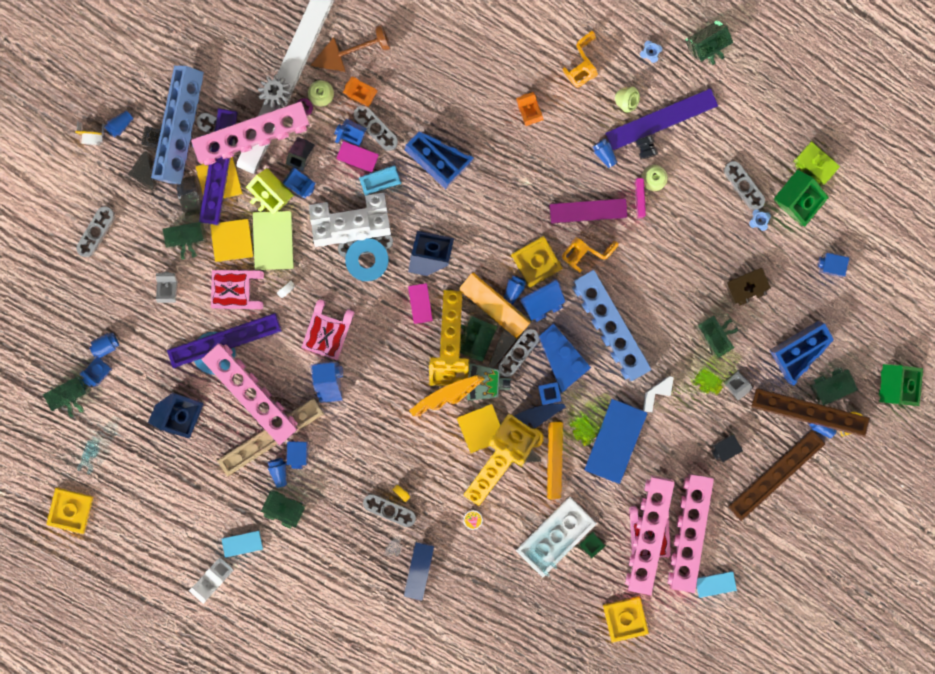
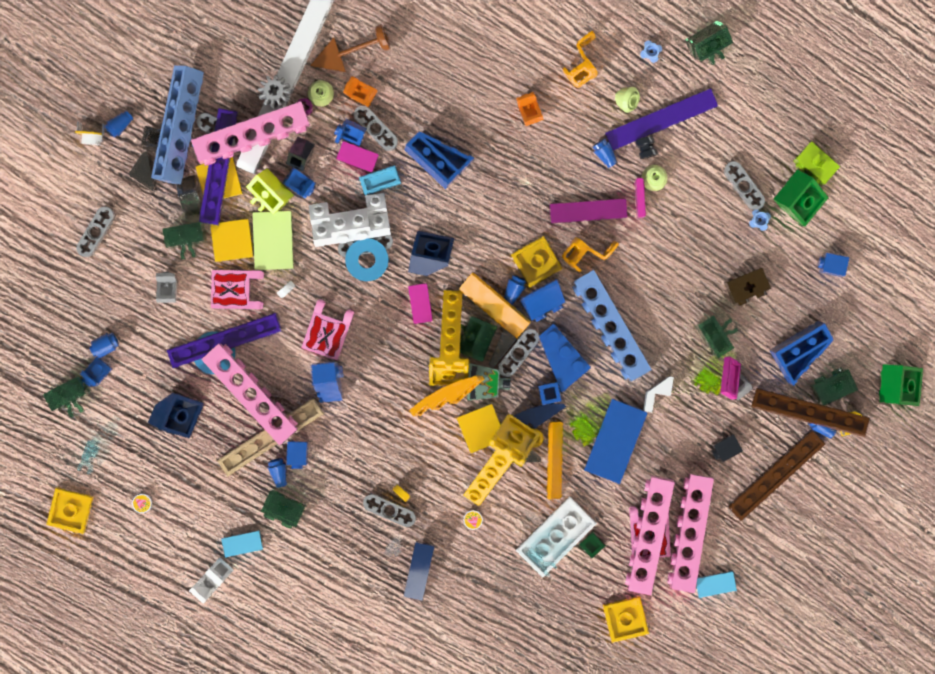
none -> tile [132,494,153,513]
none -> dark pink tile [720,356,741,400]

